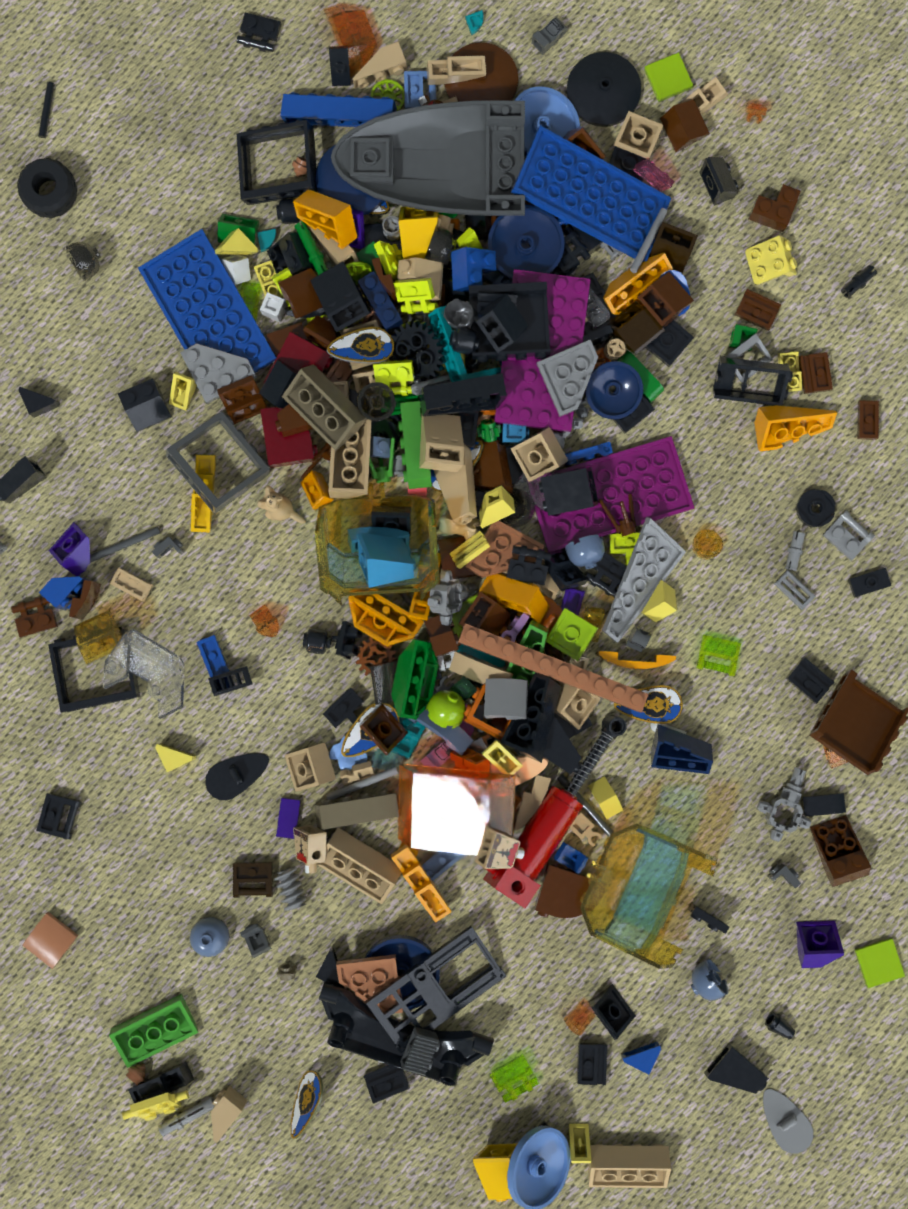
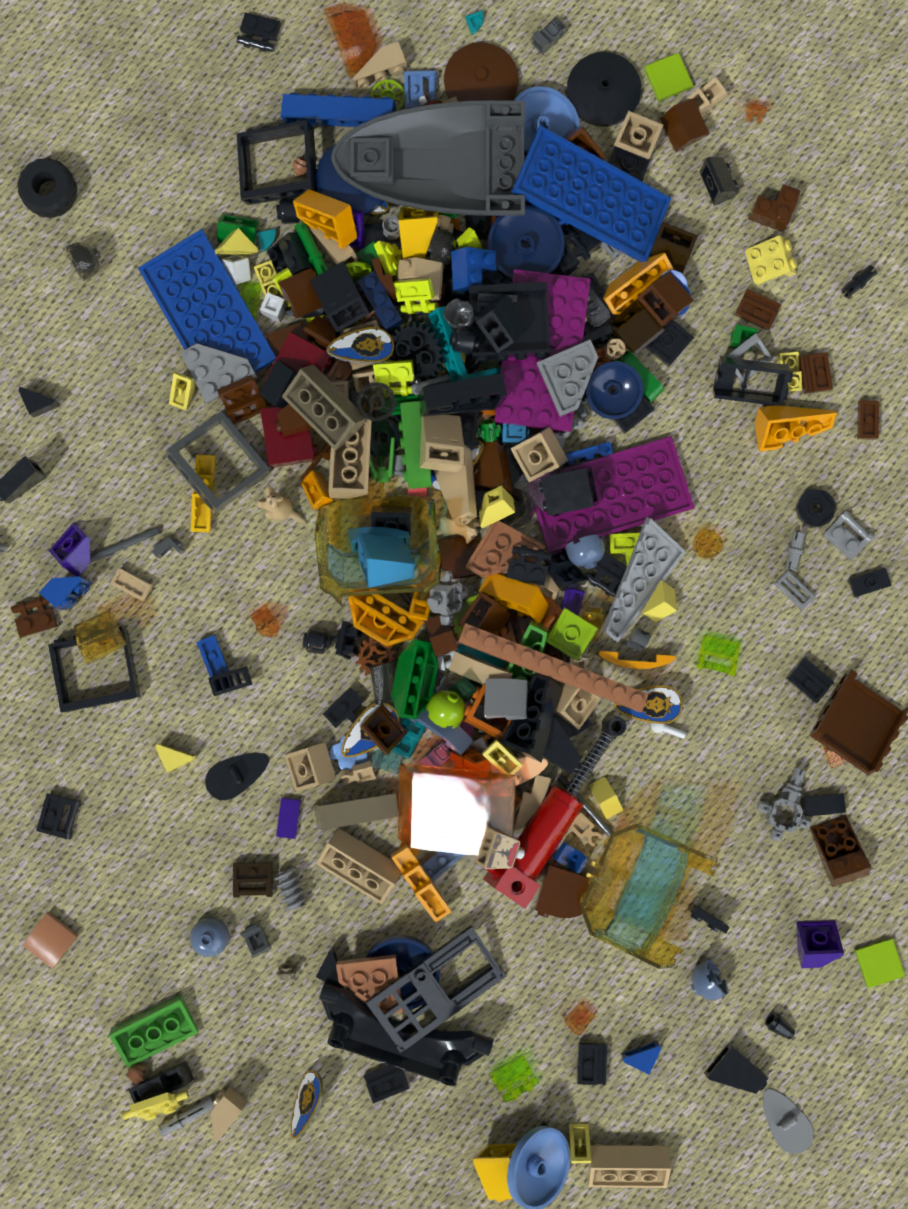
black bar [38,82,55,138] -> none
reddish brown slope [69,580,101,620] -> none
clear windscreen [103,629,185,719] -> none
black slope [117,378,172,432] -> none
tan torso [293,825,326,874] -> none
light grey bar [326,766,399,800] -> none
black plate [329,46,351,86] -> none
sand blue plate [370,436,390,458] -> none
dark grey brick [400,1026,440,1076] -> none
tan slope [427,56,486,85] -> none
light yellow tile [450,531,490,569] -> none
lavender plate [500,612,529,642] -> none
black slope [589,984,636,1040] -> none
reddish brown plant [599,494,637,537] -> none
light grey bar [630,208,668,273] -> none
clear pink plate [633,159,674,192] -> none
dark blue wedge [651,724,713,774] -> none
dark grey bracket [767,863,801,888] -> none

